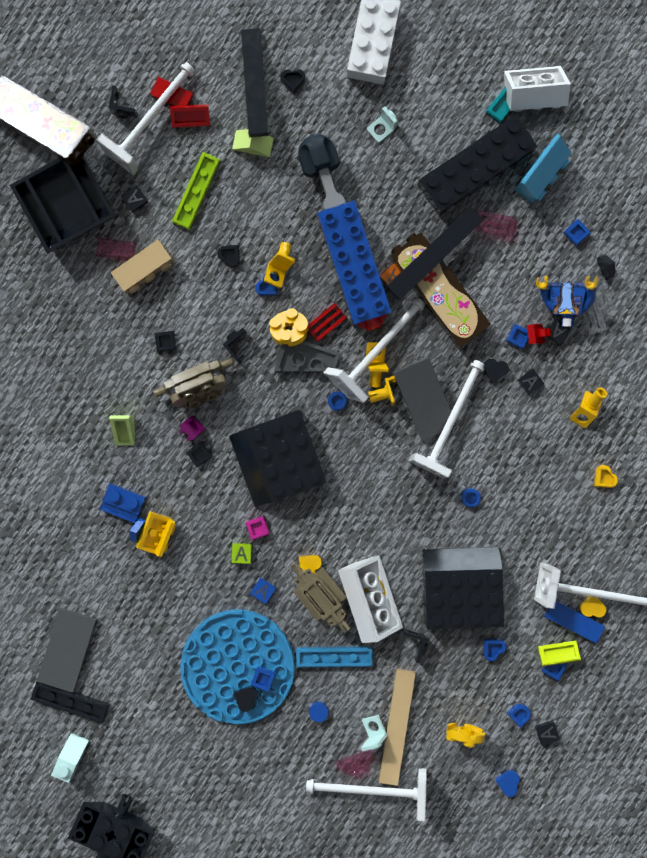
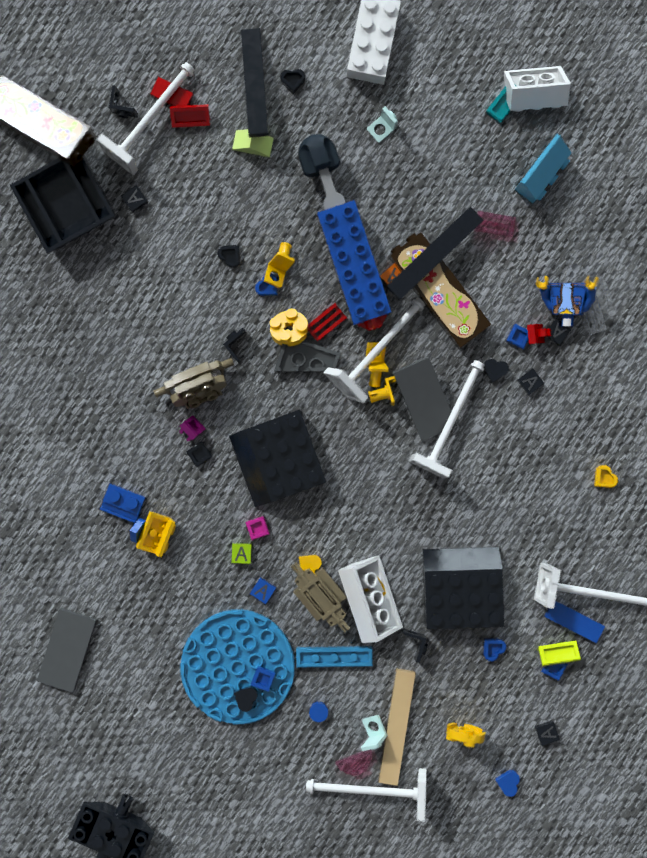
black tile [30,681,110,723] -> none
light aqua slope [51,733,89,783] -> none
clear pink tile [96,237,136,261] -> none
yellowish green slope [109,416,135,446] -> none
tan brick [111,240,174,294] -> none
black tile [155,331,177,352] -> none
lime tile [172,152,221,230] -> none
blue tile [328,392,347,411] -> none
black brick [417,114,538,216] -> none
blue tile [461,488,481,508] -> none
blue tile [507,704,531,728] -> none
blue tile [563,219,591,247] -> none
yellow bracket [570,387,607,428] -> none
yellow tile [580,596,606,618] -> none
black tile [597,255,615,280] -> none

